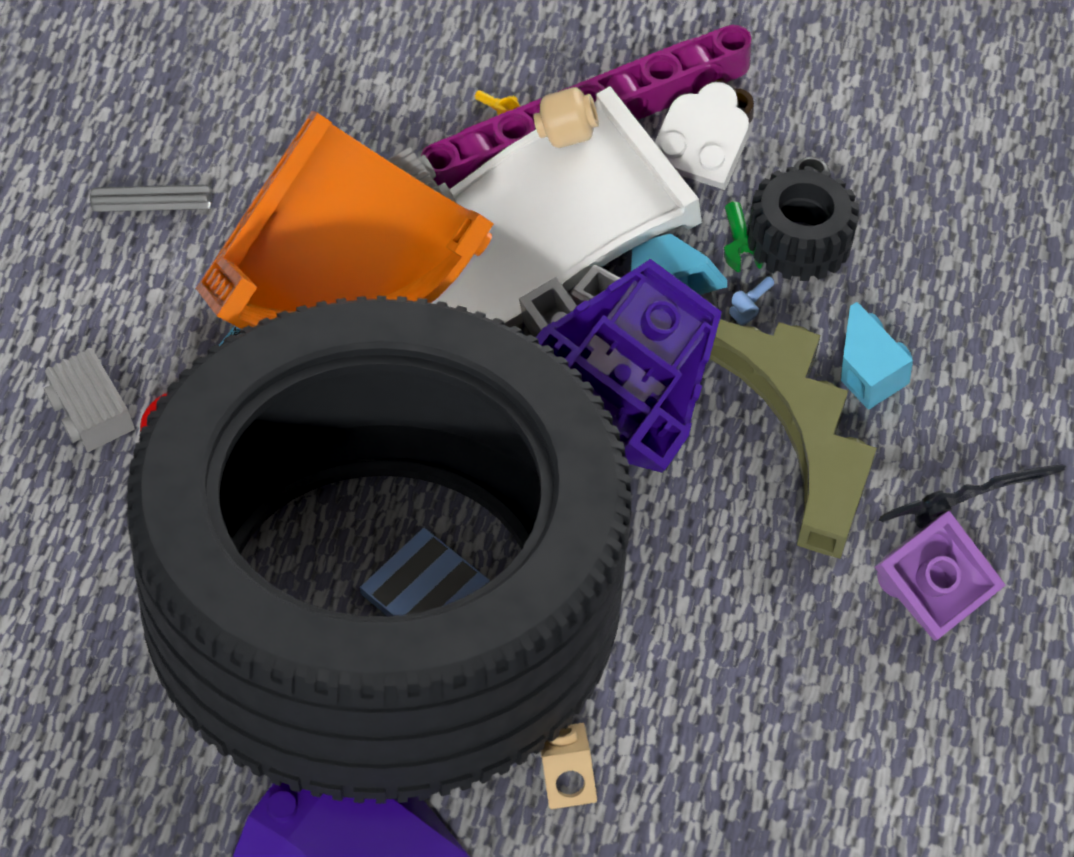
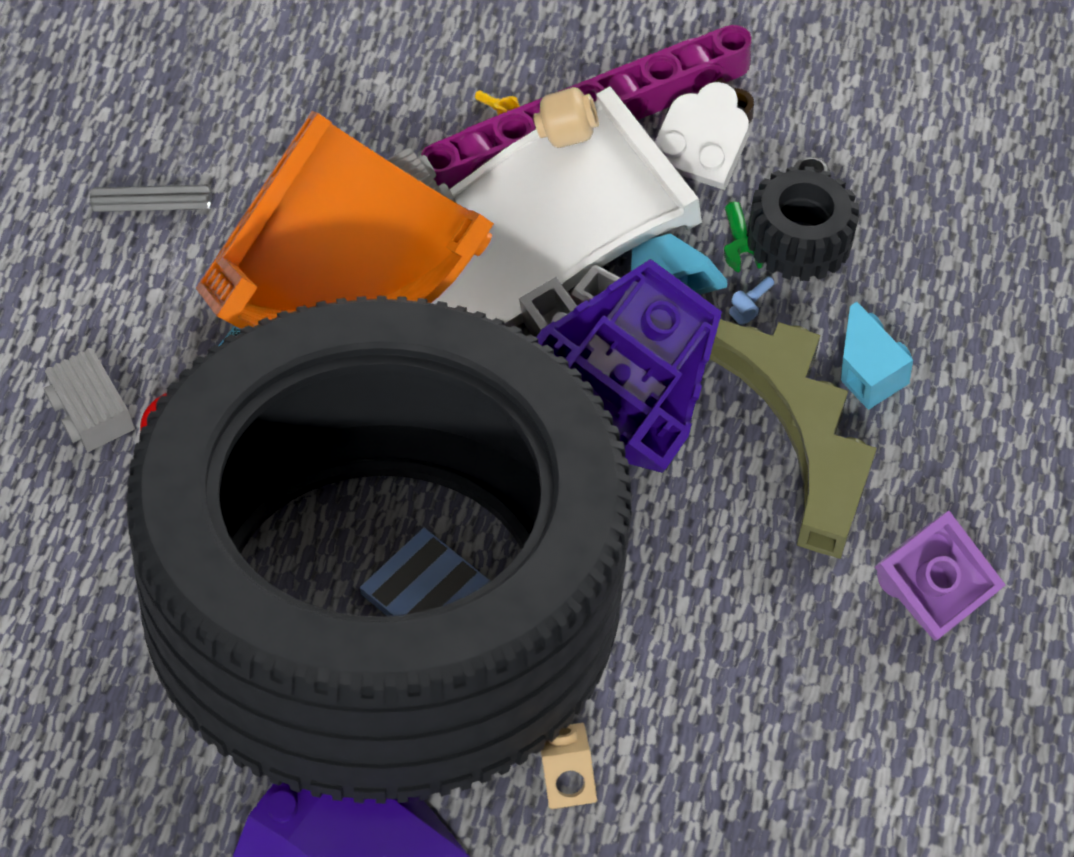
black piece [879,464,1066,529] -> none

